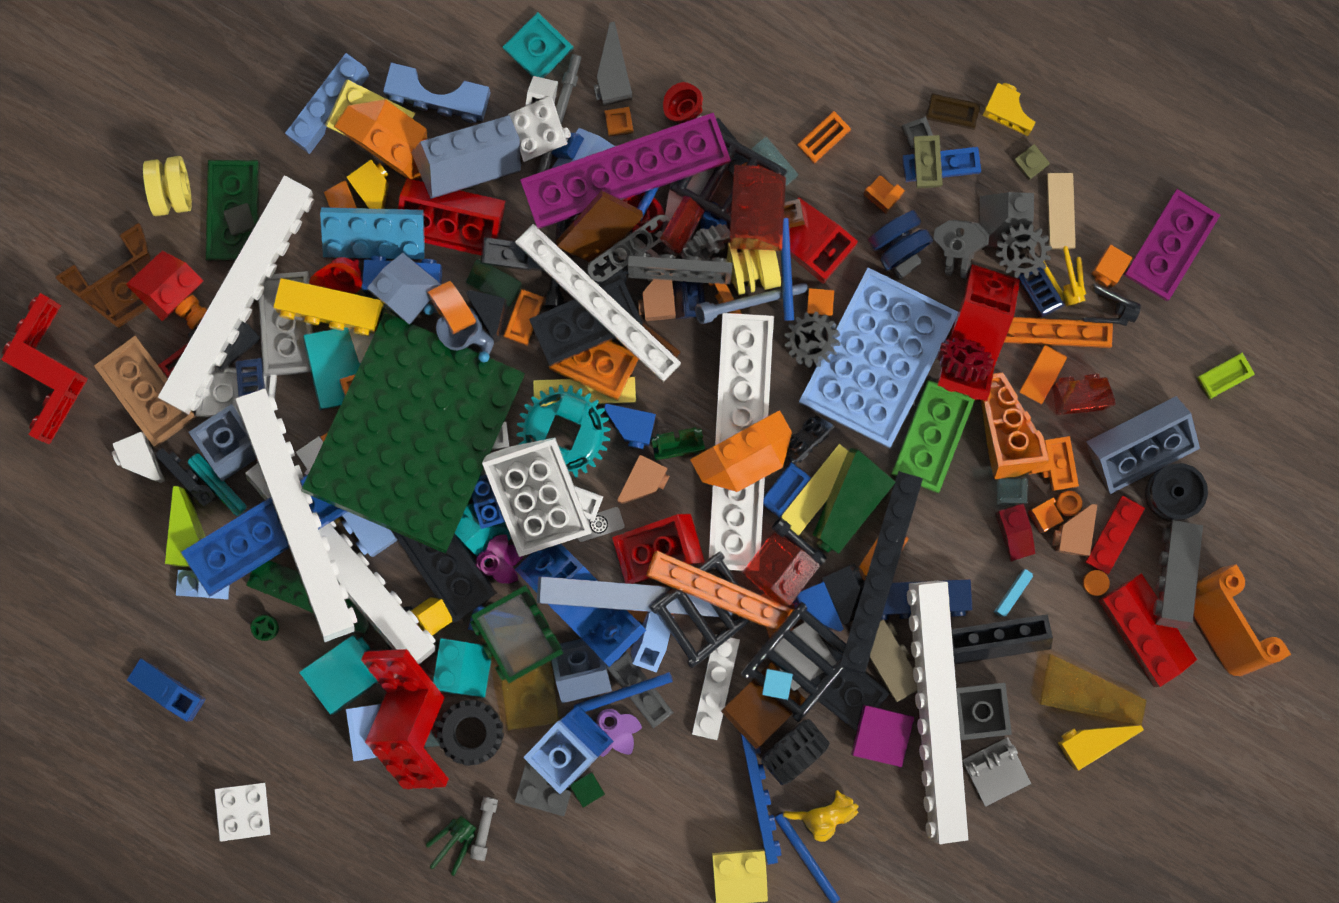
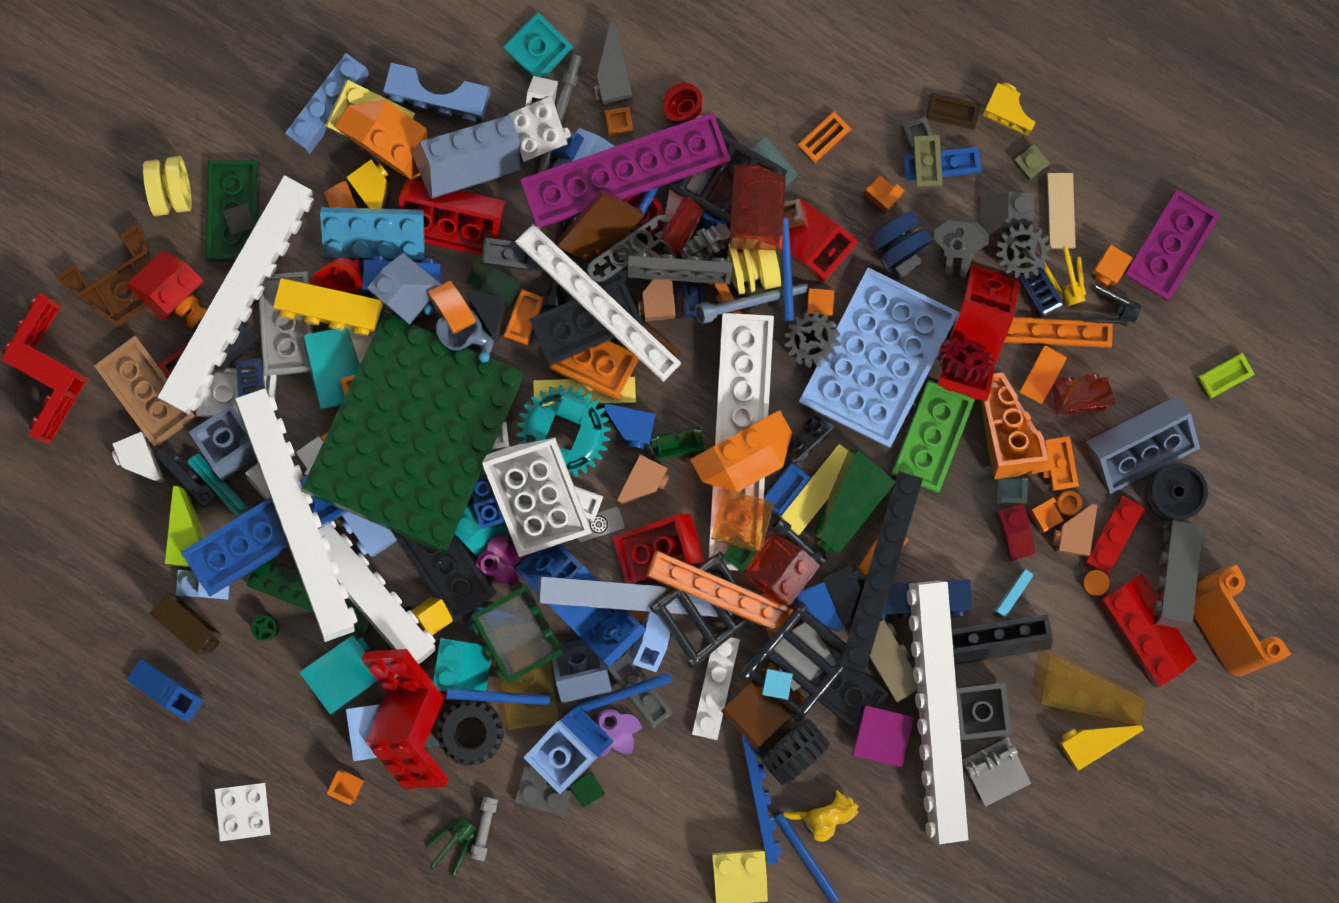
none -> dark brown window [149,593,222,654]
none -> orange panel [327,769,365,805]
none -> blue bar [446,689,550,705]
none -> clear orange plate [711,489,774,553]
none -> dark green tile [722,536,758,573]

